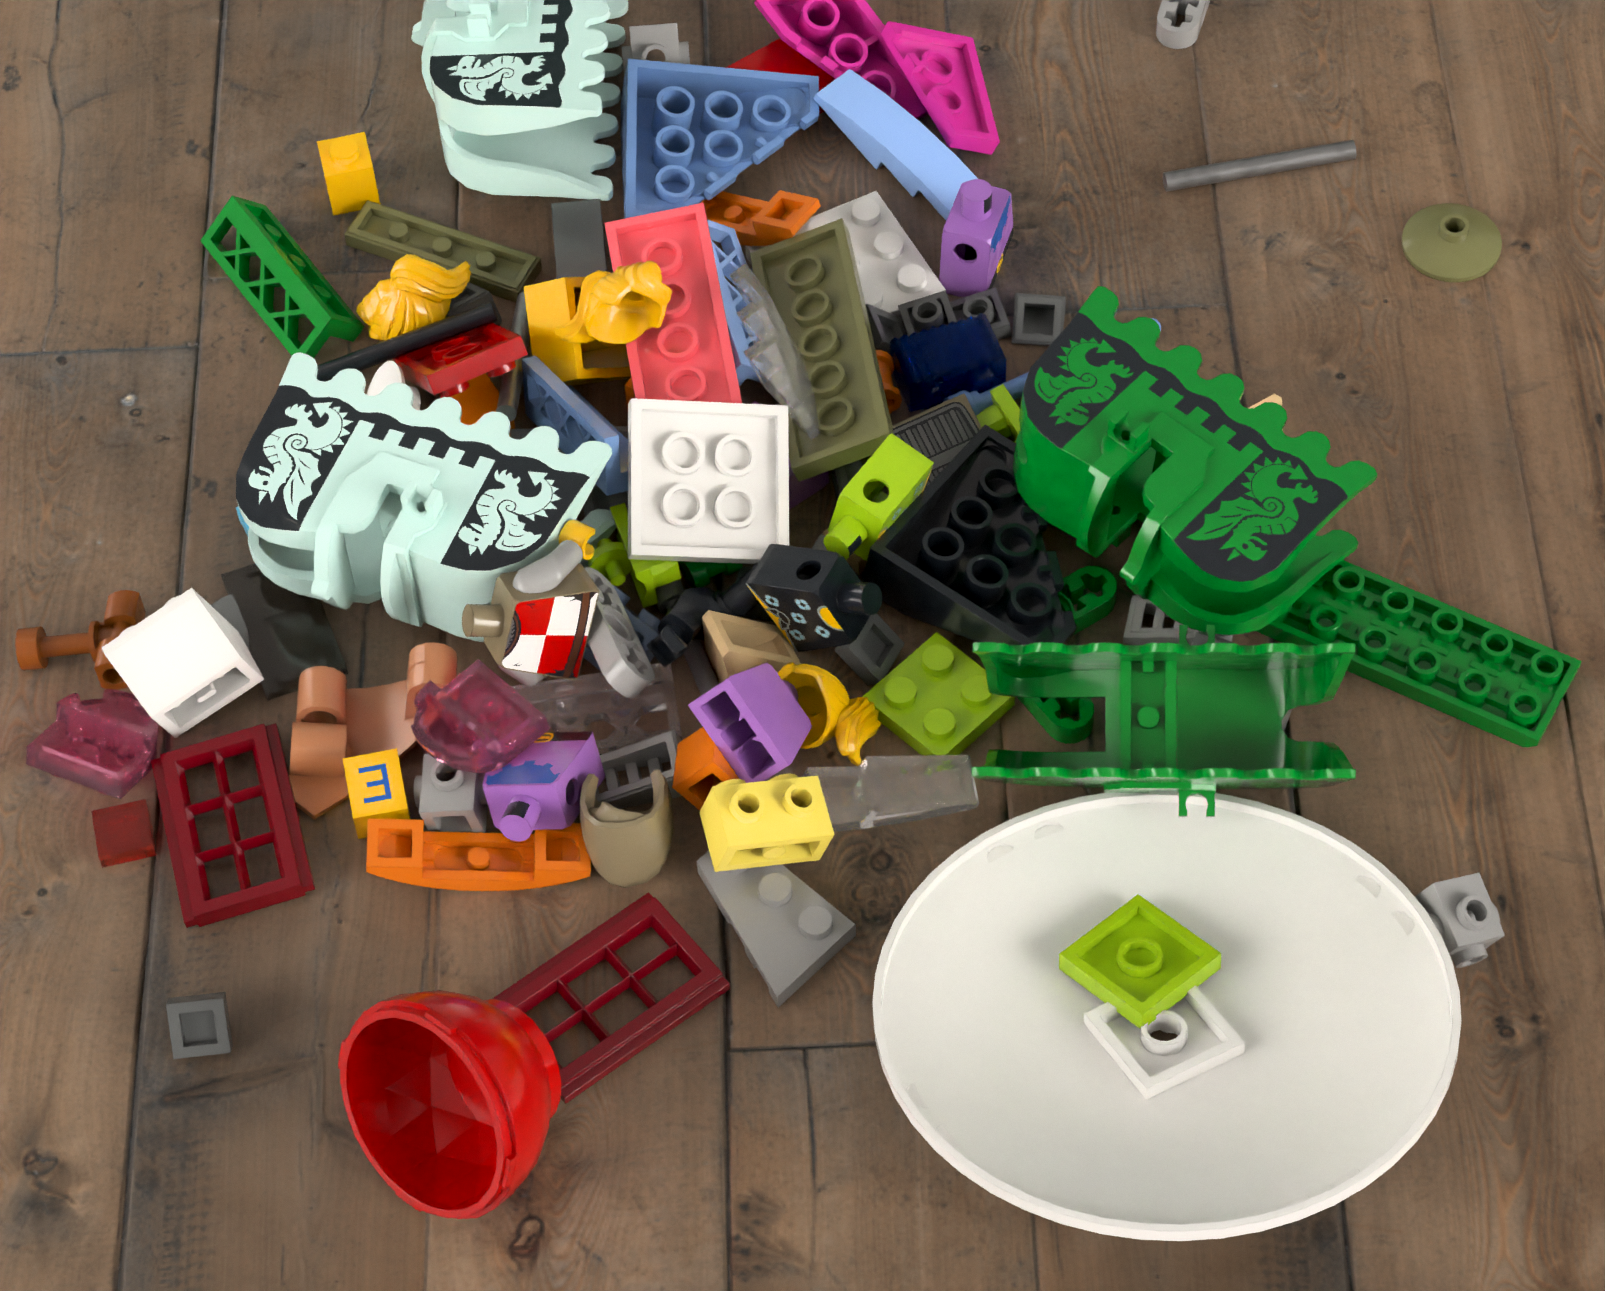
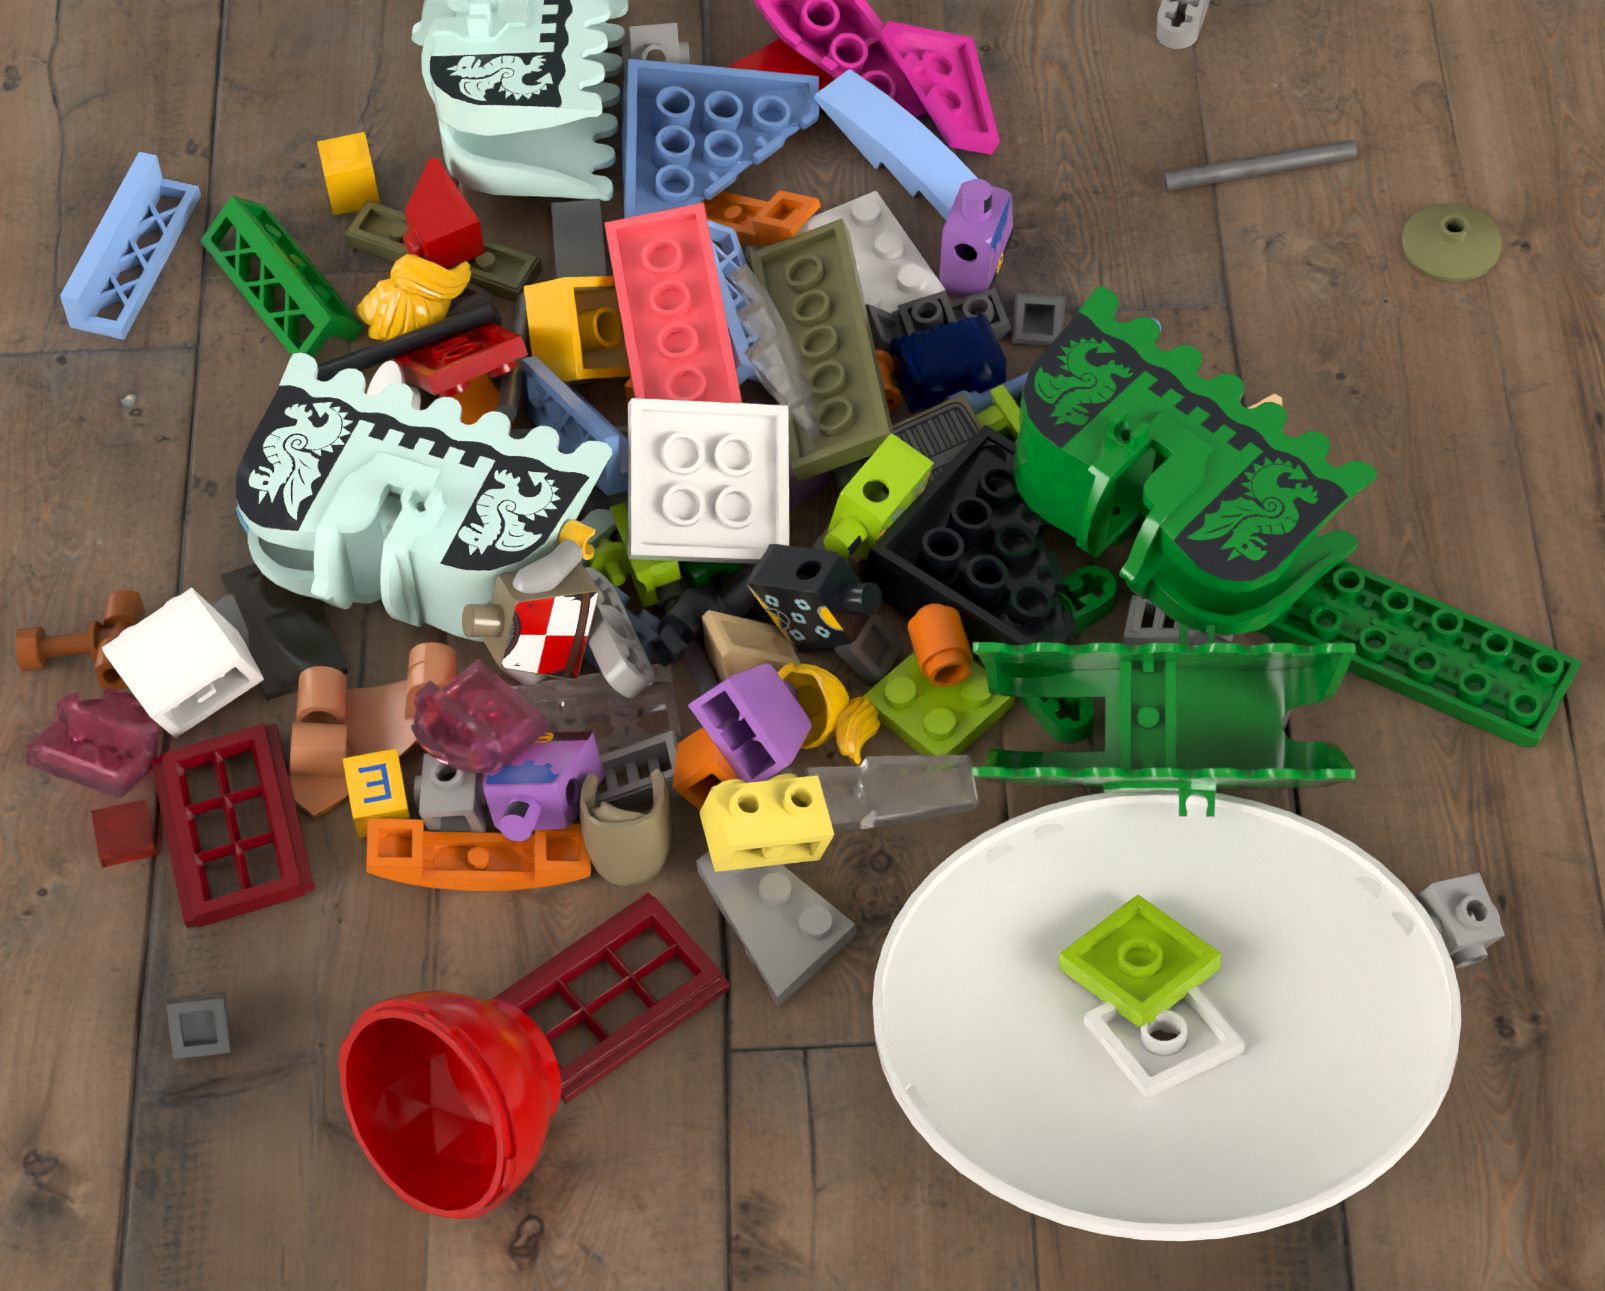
yellow hair [554,261,672,344] -> none
none -> light blue fence [60,152,201,340]
none -> red slope [403,157,485,269]
none -> orange brick [907,604,973,687]

